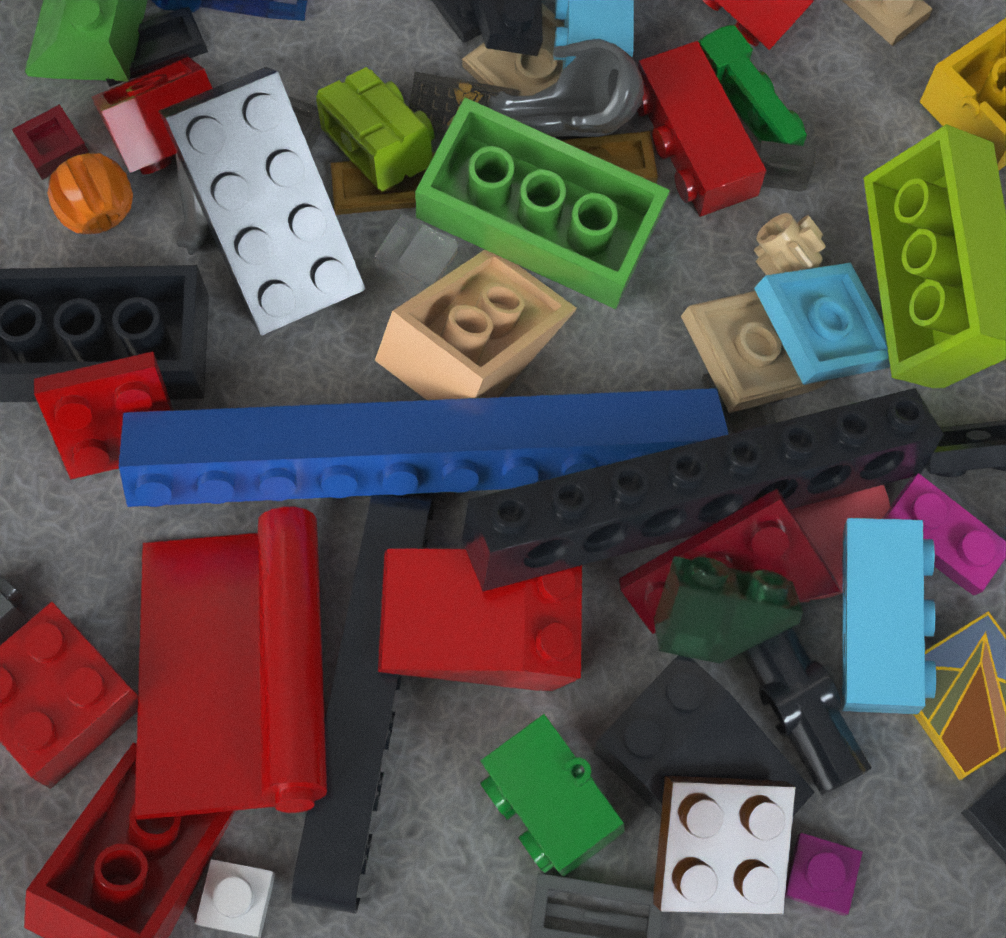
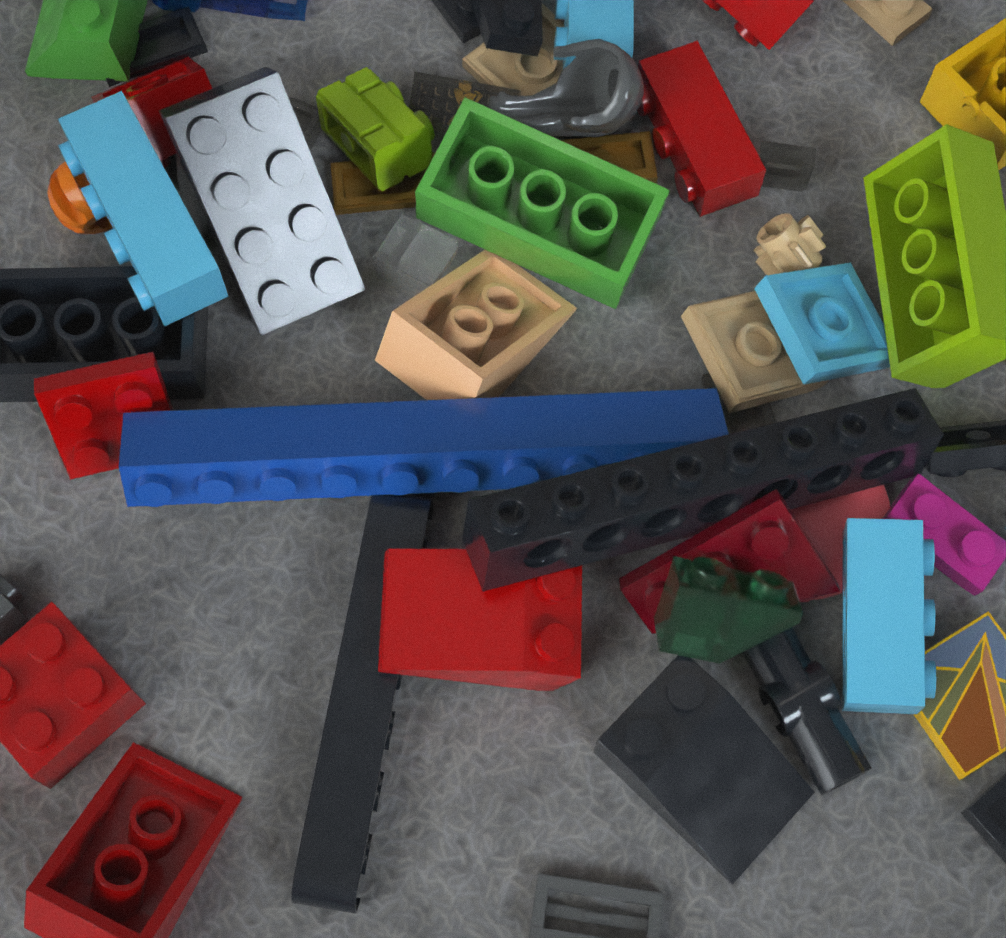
dark red plate [12,104,89,180] -> none
red door [135,506,327,820] -> none
white plate [195,859,276,938] -> none
green brick [480,714,625,877] -> none
plate [653,776,796,914] -> none
green plate [698,25,807,170] -> none
magenta plate [785,833,863,916] -> none
none -> medium azure brick [58,91,229,326]

